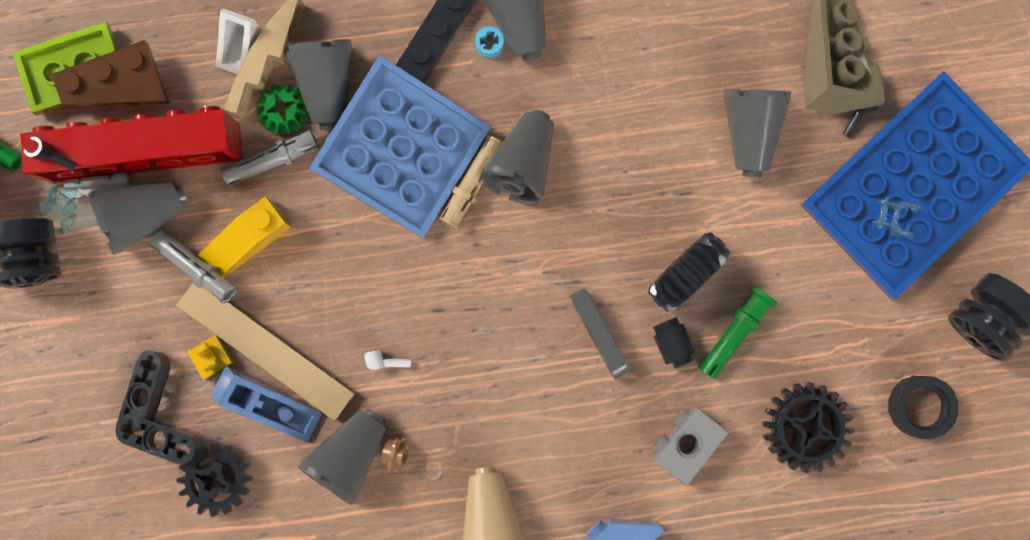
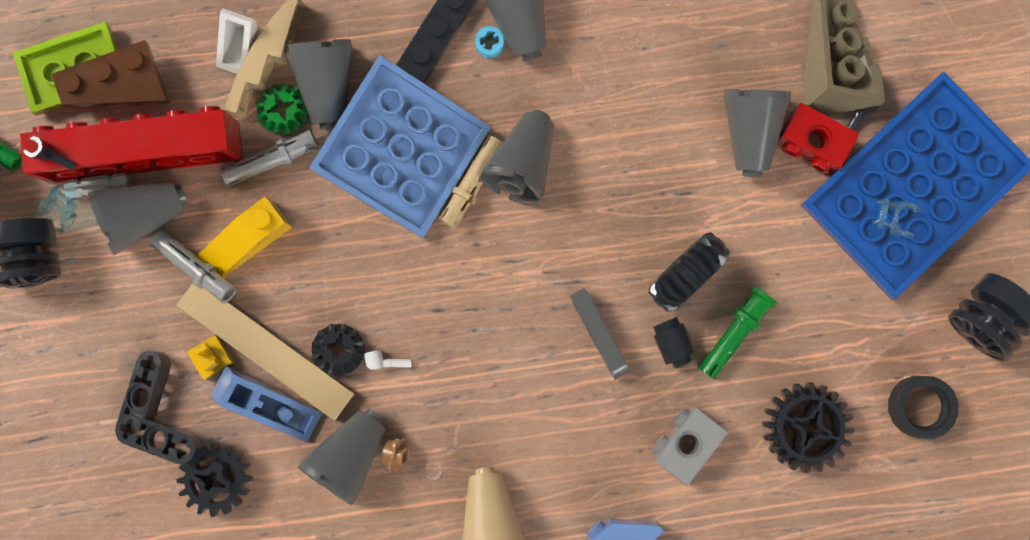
none -> black gear [311,323,365,376]
none -> red brick [777,102,859,174]

